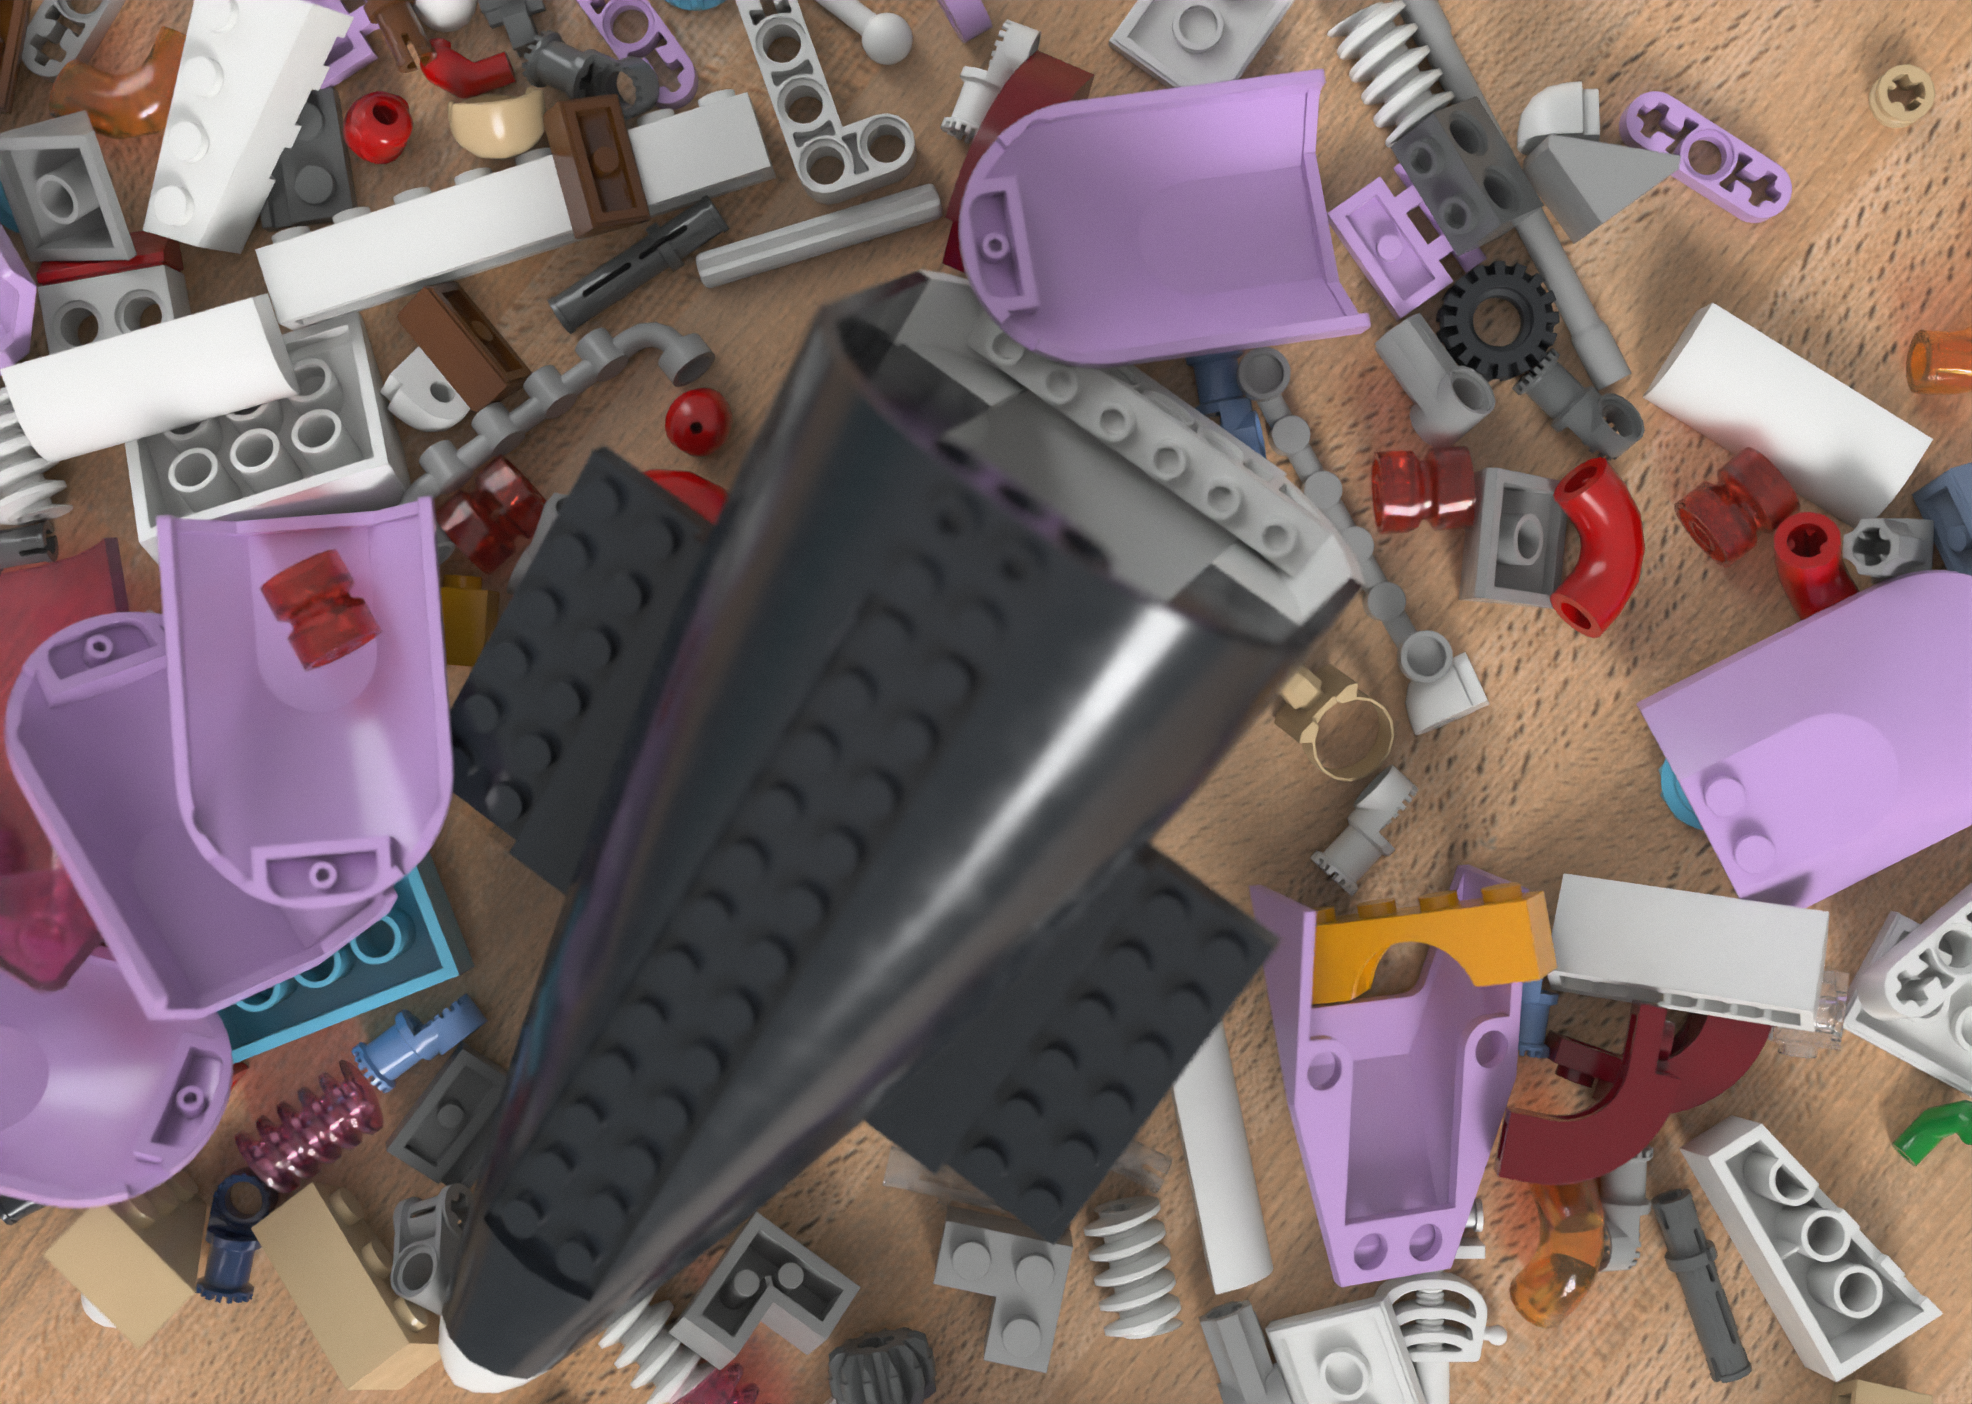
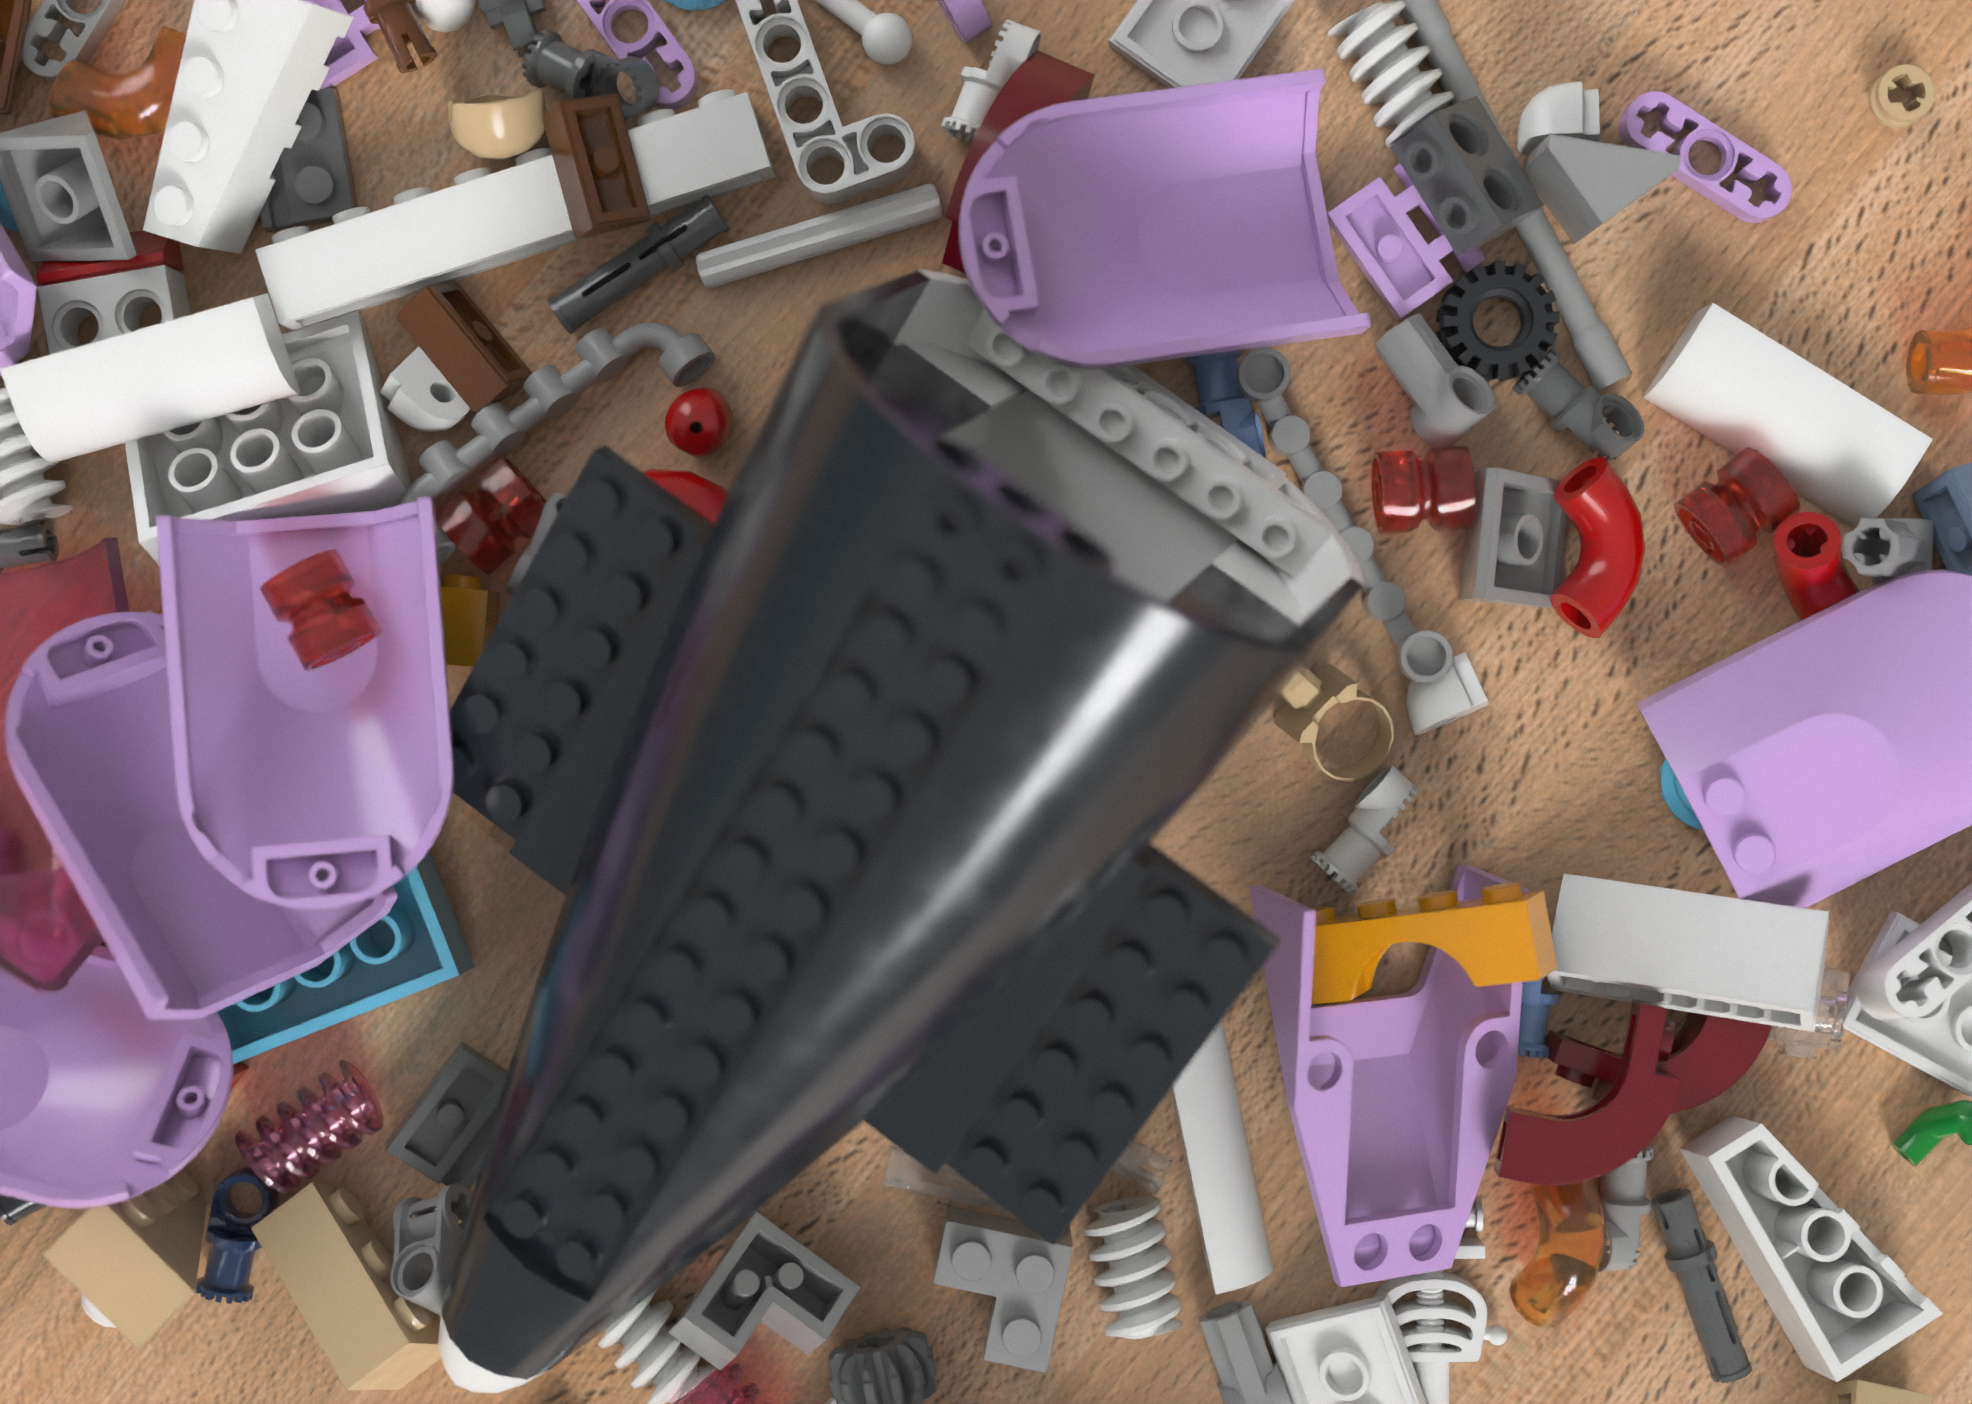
red piece [342,91,414,164] -> none
medium blue connector [352,993,488,1093] -> none
red arm [419,38,517,99] -> none

